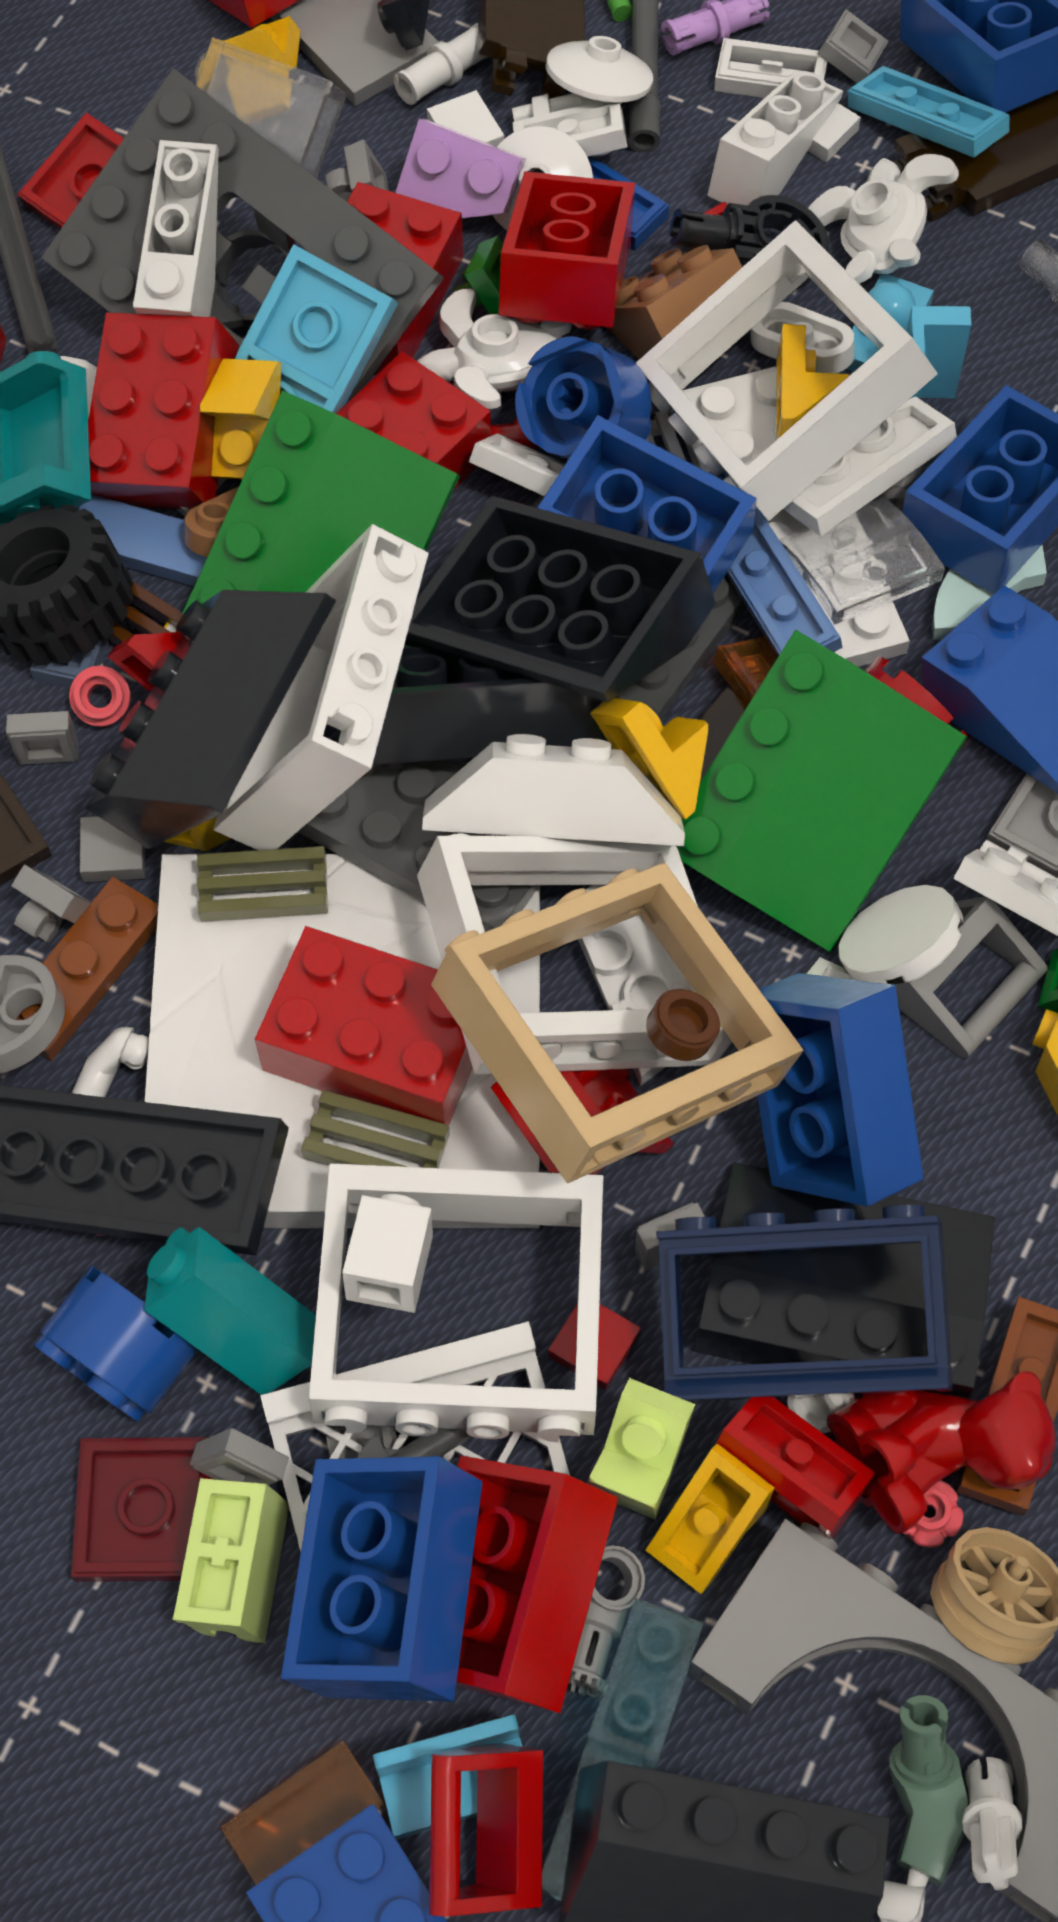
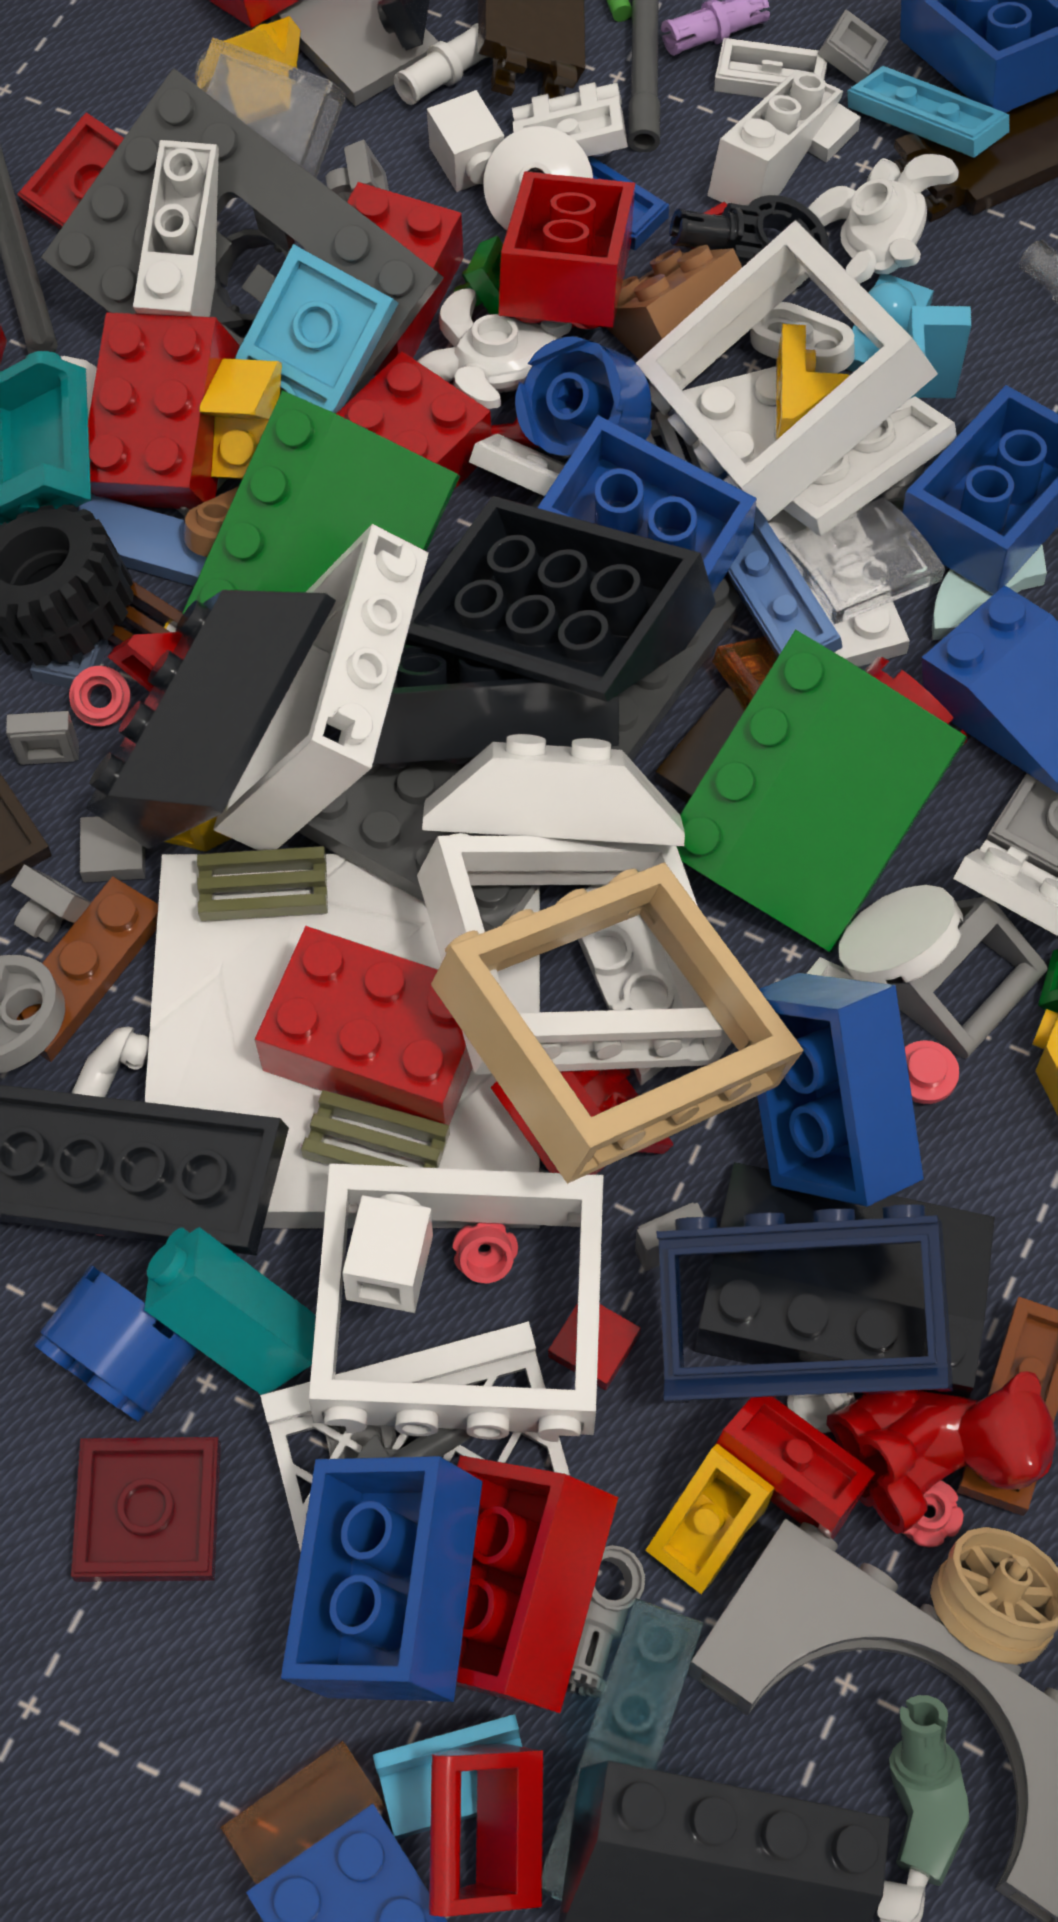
yellowish green hinge [173,1478,289,1643] -> none
light grey tile [190,1428,289,1485] -> none
lavender wing [395,119,526,218] -> none
white dish [546,36,653,103] -> none
yellowish green slope [588,1378,695,1520] -> none
yellow slope [590,698,708,819] -> none
reddish brown tile [646,989,720,1061] -> none
white axle [962,1757,1022,1890] -> none
none -> coral plate [452,1223,518,1284]
none -> coral plate [905,1040,959,1104]

